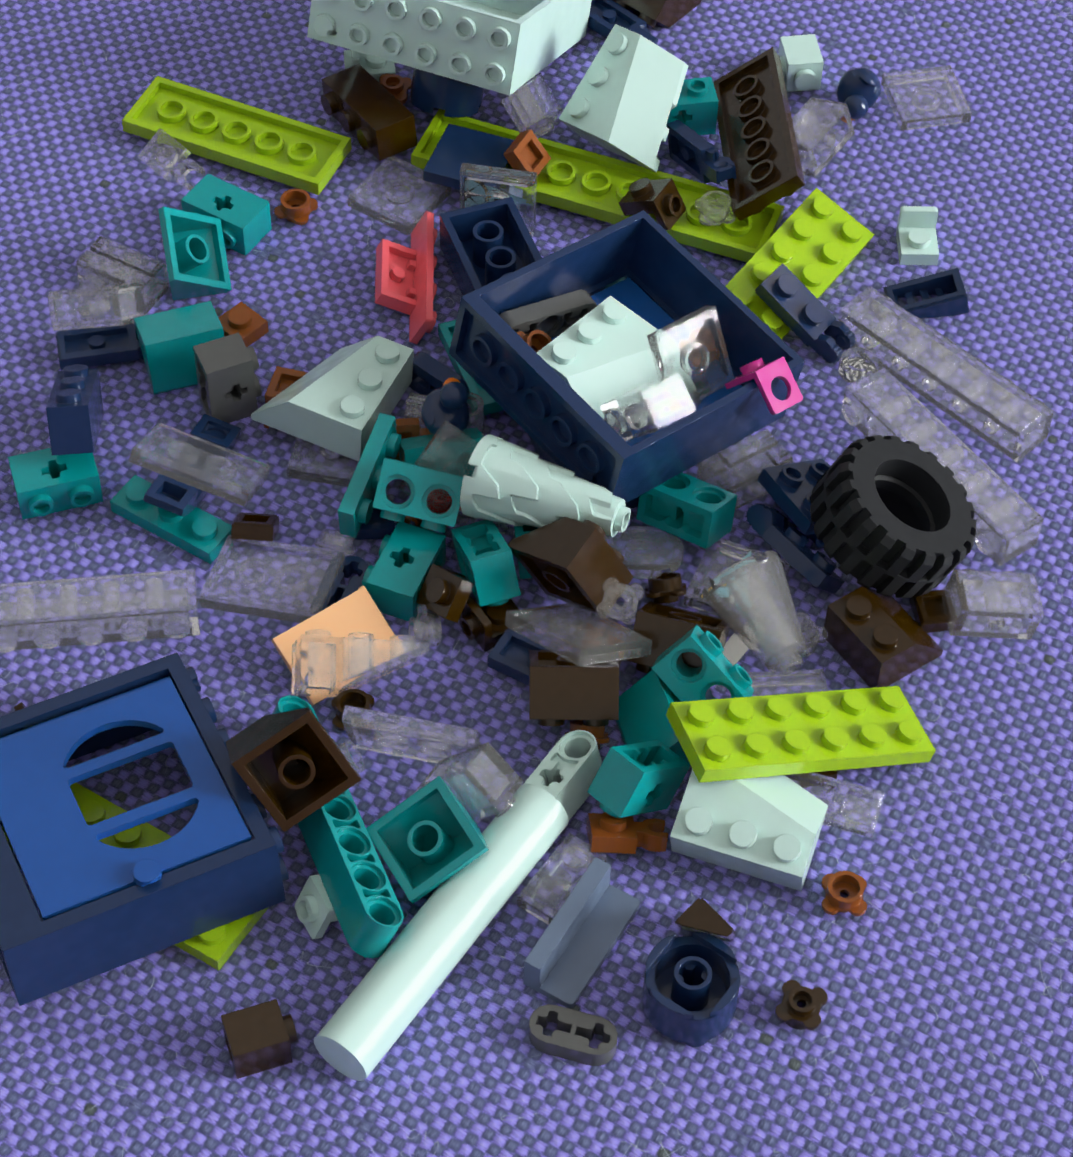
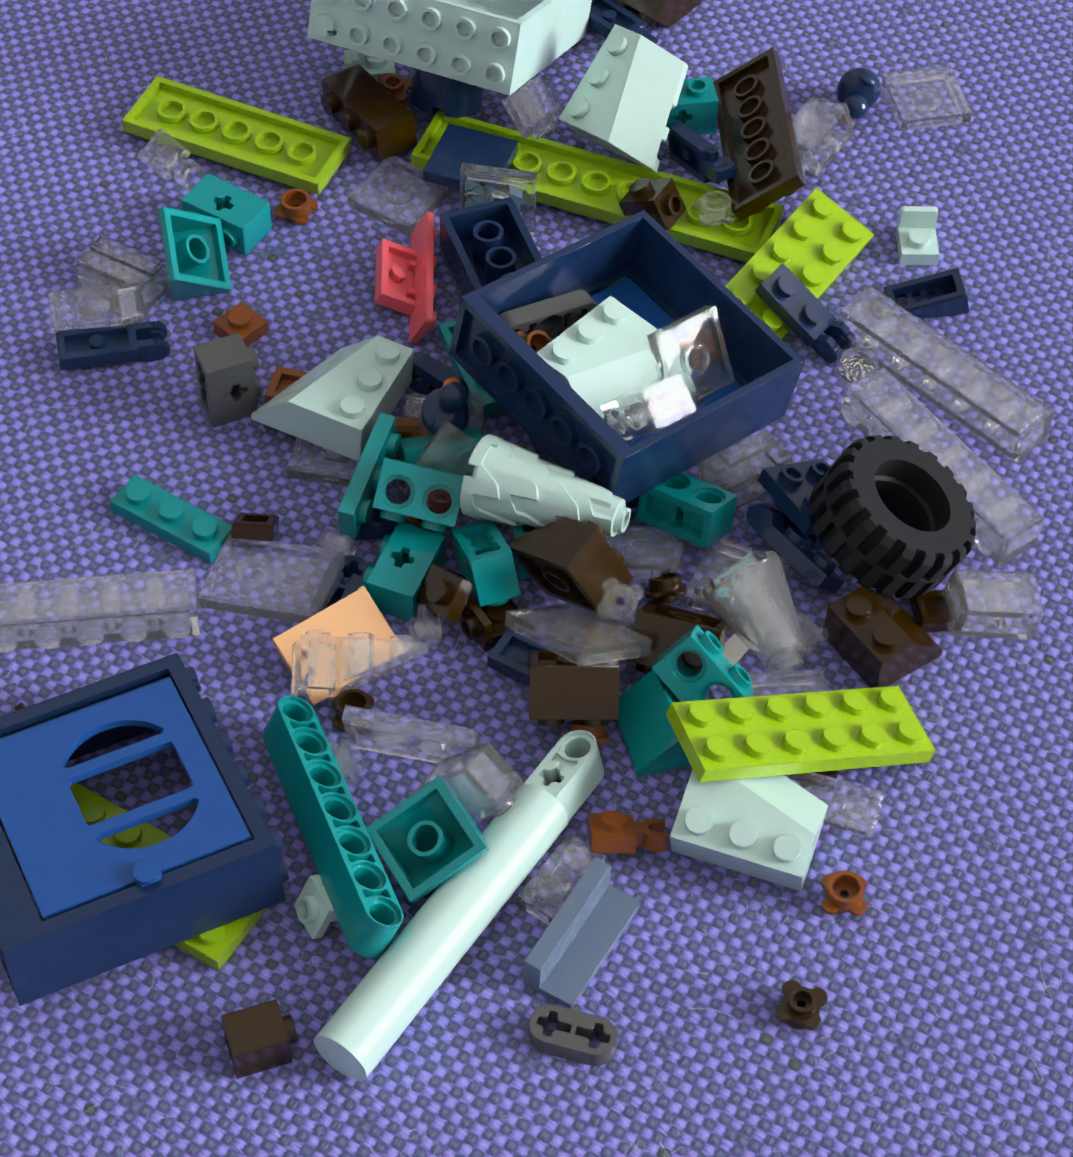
teal brick [8,448,104,520] -> none
dark blue brick [46,364,104,455] -> none
clear tile [128,423,271,507] -> none
teal slope [134,301,225,395] -> none
dark blue slope [143,414,241,516] -> none
dark brown slope [226,707,361,832] -> none
dark orange plate [503,129,551,184] -> none
teal brick [587,740,691,818] -> none
dark blue brick [642,932,740,1047] -> none
dark brown slope [674,898,736,941] -> none
bracket [725,357,803,415] -> none
light aqua brick [778,34,824,92] -> none

